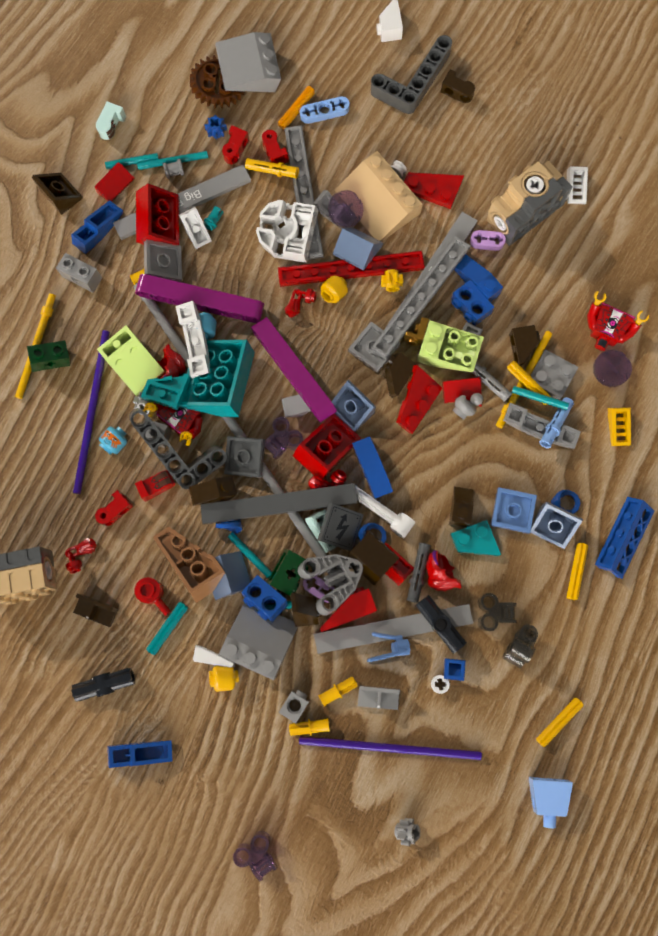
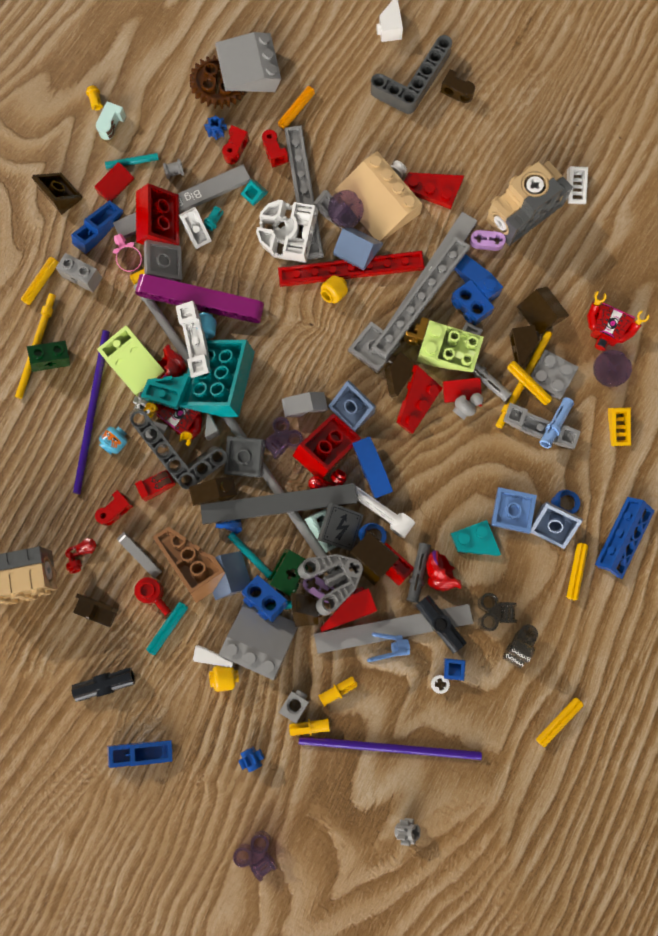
teal bar [137,151,208,170] -> none
yellow pin [245,158,299,179] -> none
magenta beam [251,317,337,422] -> none
red piece [284,288,317,318] -> none
light blue beam [300,96,350,124] -> none
light grey panel [358,685,400,710] -> none
yellow gear [381,269,403,292] -> none
dark brown slope [449,486,474,527] -> none
teal bar [511,386,569,410] -> none
light blue torso [529,777,573,829] -> none
none -> yellow axle [21,257,59,305]
none -> yellow pin [86,85,103,111]
none -> bright pink piece [113,233,142,272]
none -> light grey beam [117,532,162,578]
none -> light grey slope [205,414,220,441]
none -> blue gear [238,746,264,772]
none -> teal slope [241,180,268,206]
none -> dark brown slope [517,287,569,335]

